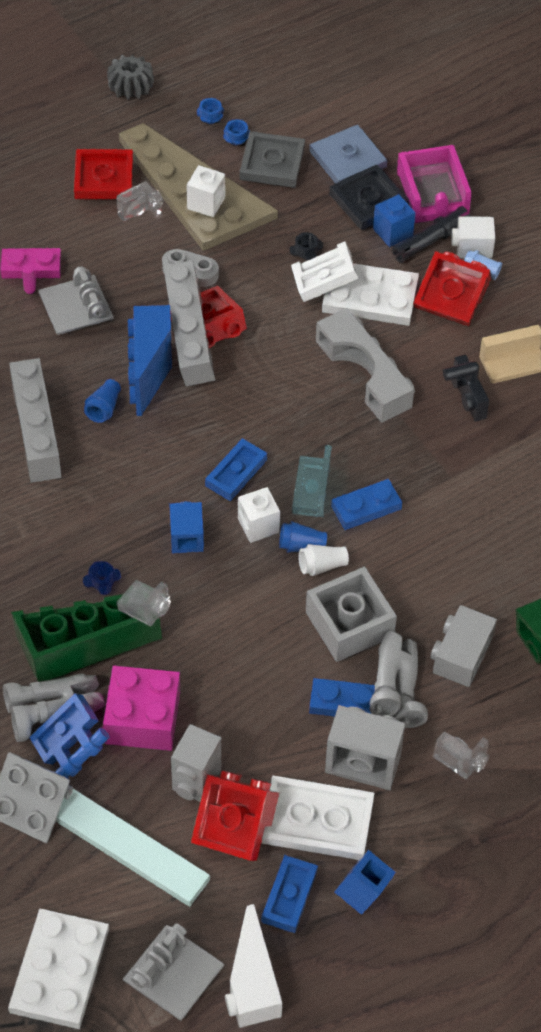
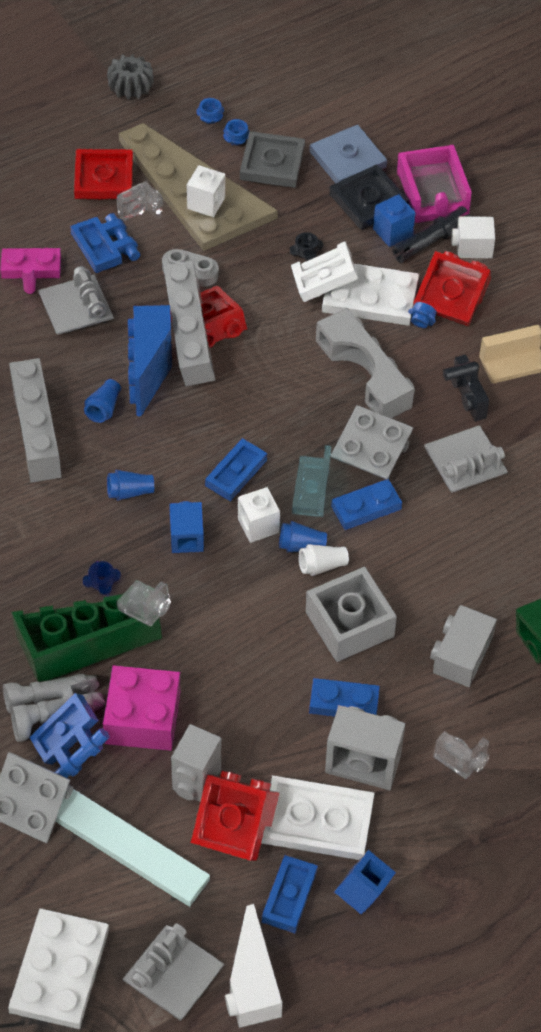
light grey piece [370,631,428,728] -> none
light blue pin [464,250,502,280] -> none
none -> blue plate [71,213,140,273]
none -> blue cone [107,470,154,501]
none -> light grey hinge [331,405,413,480]
none -> blue plate [408,302,437,328]
none -> light grey hinge [424,425,508,493]

